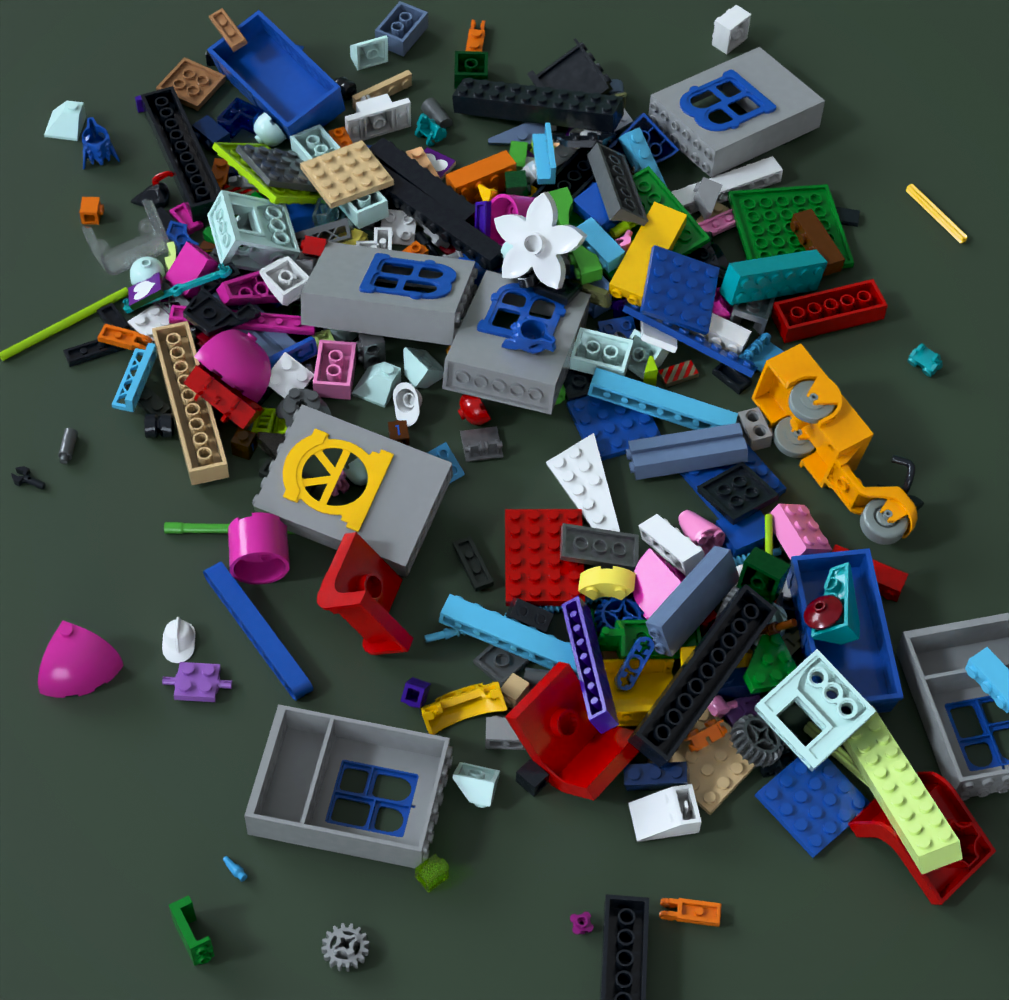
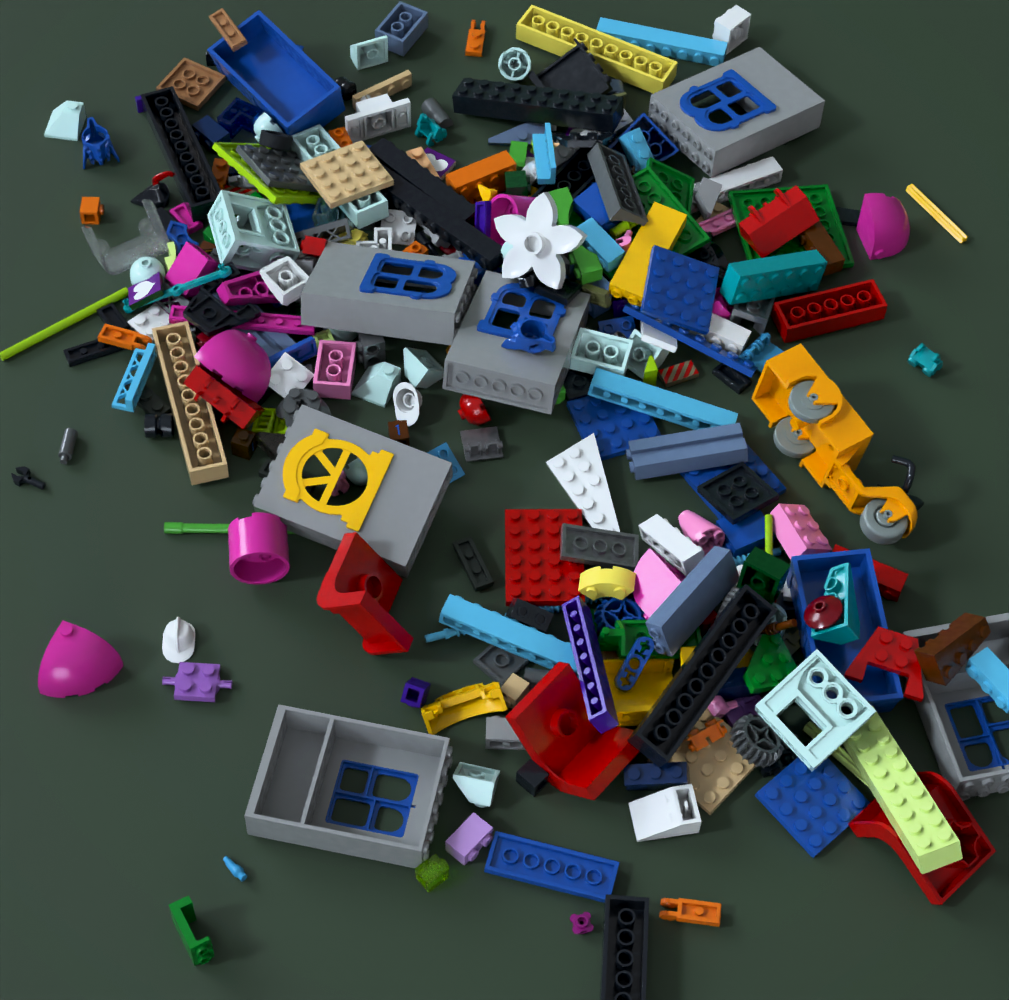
blue beam [203,561,313,701] -> none
light grey gear [321,923,369,972] -> none
dark green brick [454,51,488,89] -> none
light grey brick [736,407,774,451] -> none
none -> black tyre [259,130,293,151]
none -> lavender brick [445,812,493,866]
none -> blue plate [484,831,620,903]
none -> light aqua cylinder [498,47,532,81]
none -> light yellow brick [516,5,678,94]
none -> medium azure brick [596,17,728,66]
none -> green plate [646,157,695,214]
none -> red piece [738,185,820,258]
none -> red wing [843,626,924,702]
none -> dark pink brick [856,193,910,260]
none -> reddish brown wedge [914,612,991,686]

